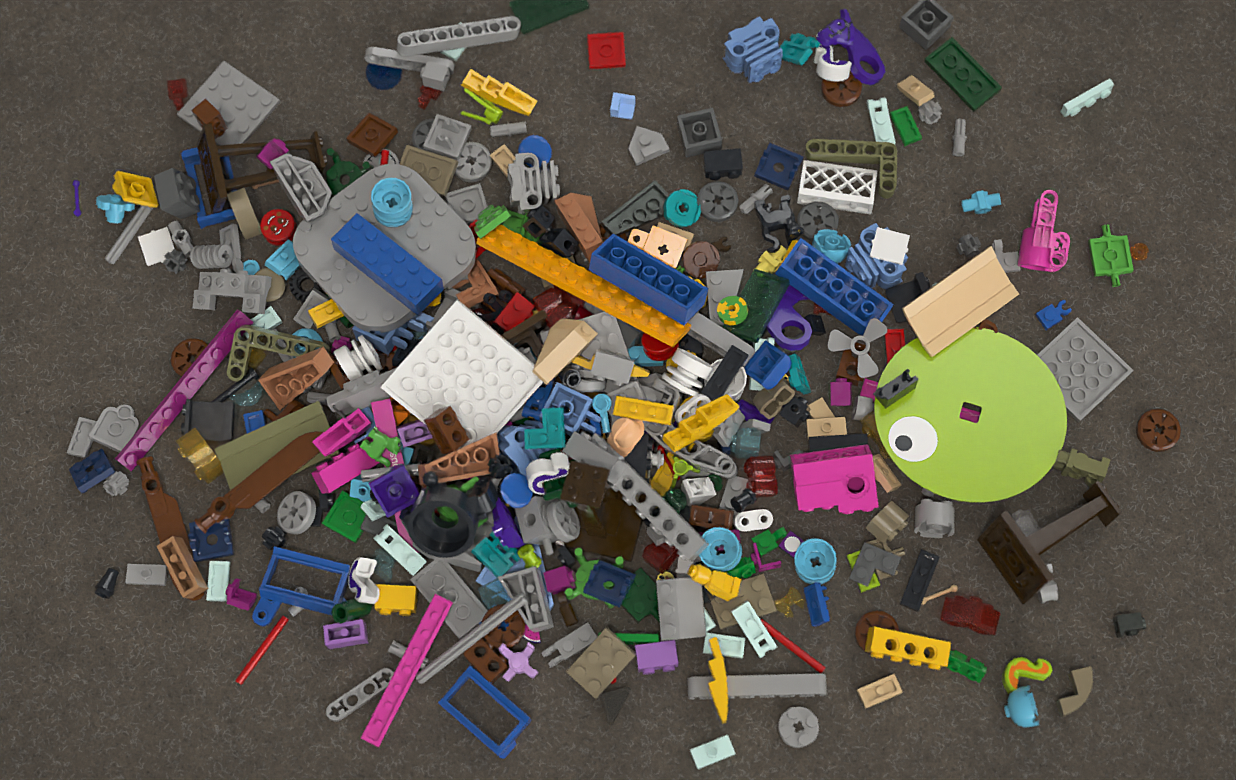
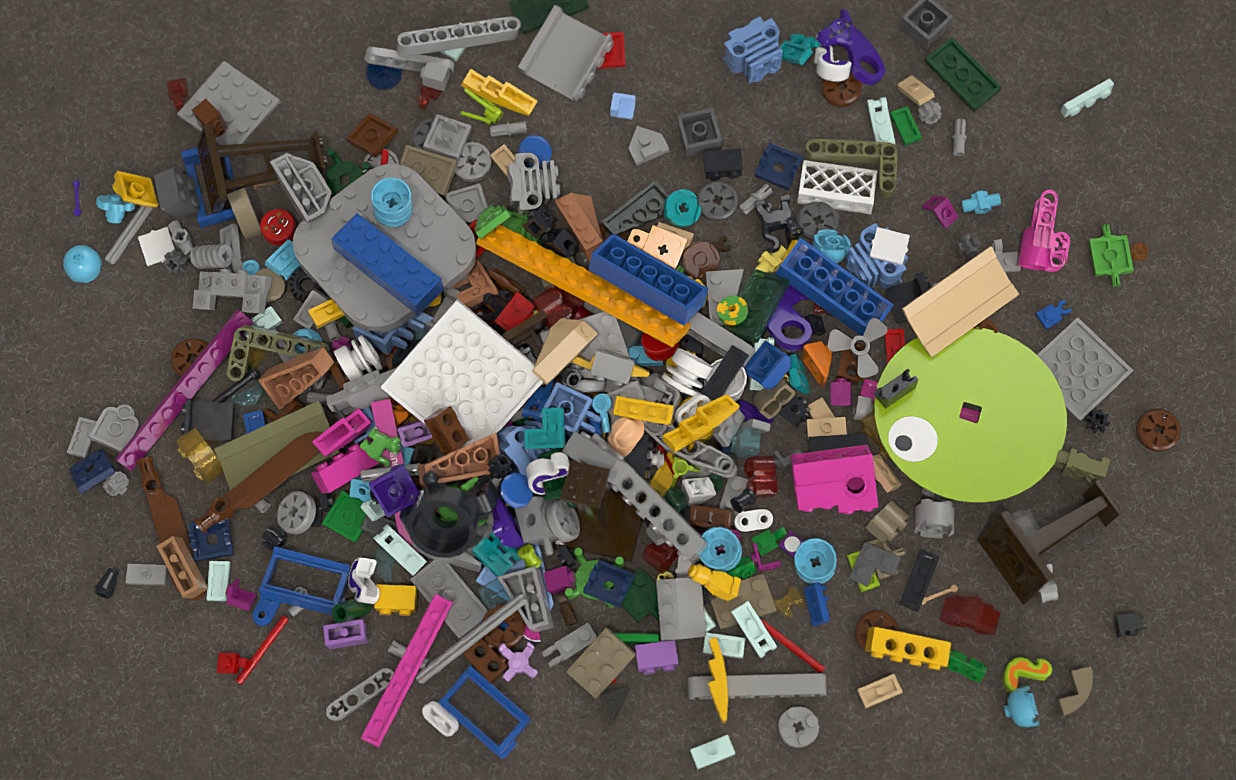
magenta bracket [256,138,289,169] -> none
none -> medium azure cylinder [63,245,102,283]
none -> red plate [216,653,252,674]
none -> white plate [422,701,459,736]
none -> light grey panel [518,5,613,102]
none -> orange slope [801,341,832,389]
none -> magenta bracket [922,195,958,228]
none -> black gear [1085,409,1110,434]

